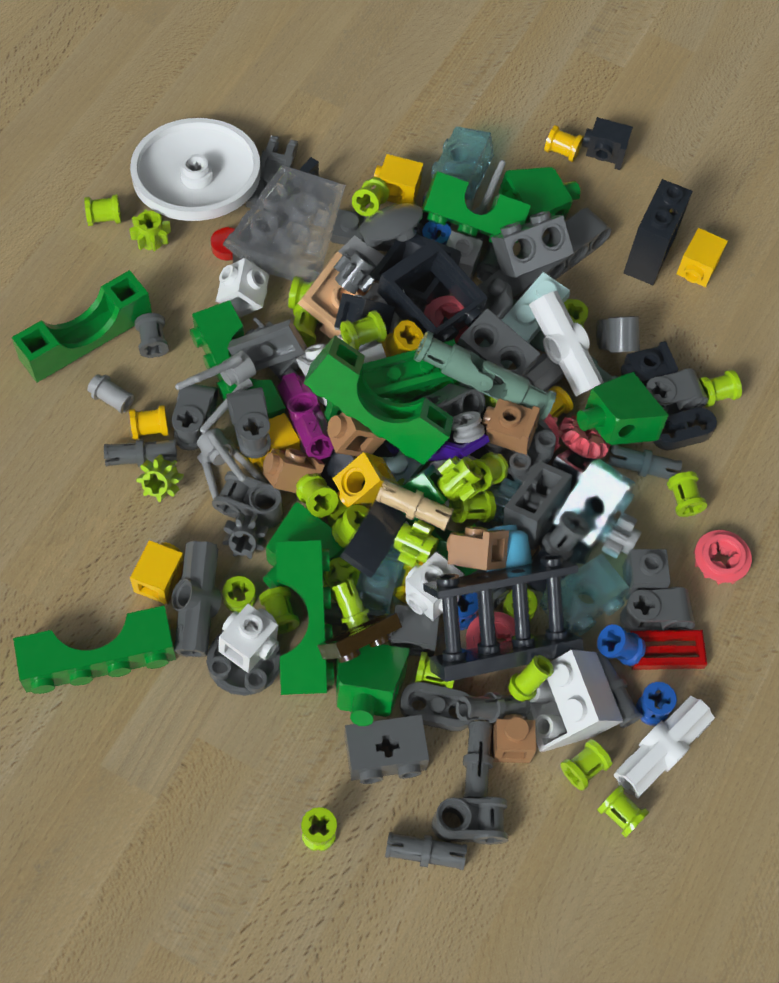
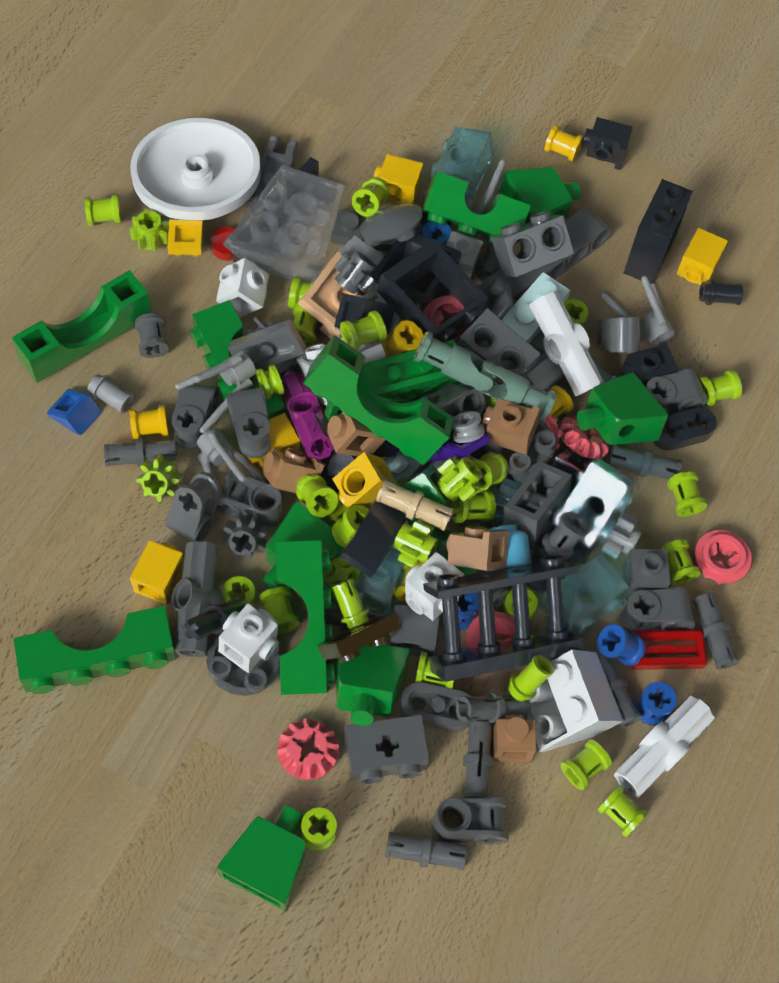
none -> blue slope [47,389,101,435]
none -> dark grey piece [165,472,221,542]
none -> yellow tile [167,220,203,257]
none -> black axle [185,597,246,640]
none -> green torso [217,805,307,912]
none -> lime bush [256,364,284,400]
none -> coral gear [277,718,339,780]
none -> light grey plant [601,276,675,346]
none -> lime bush [659,540,701,586]
none -> dark grey pin [693,593,739,670]
none -> black pin [699,279,743,305]

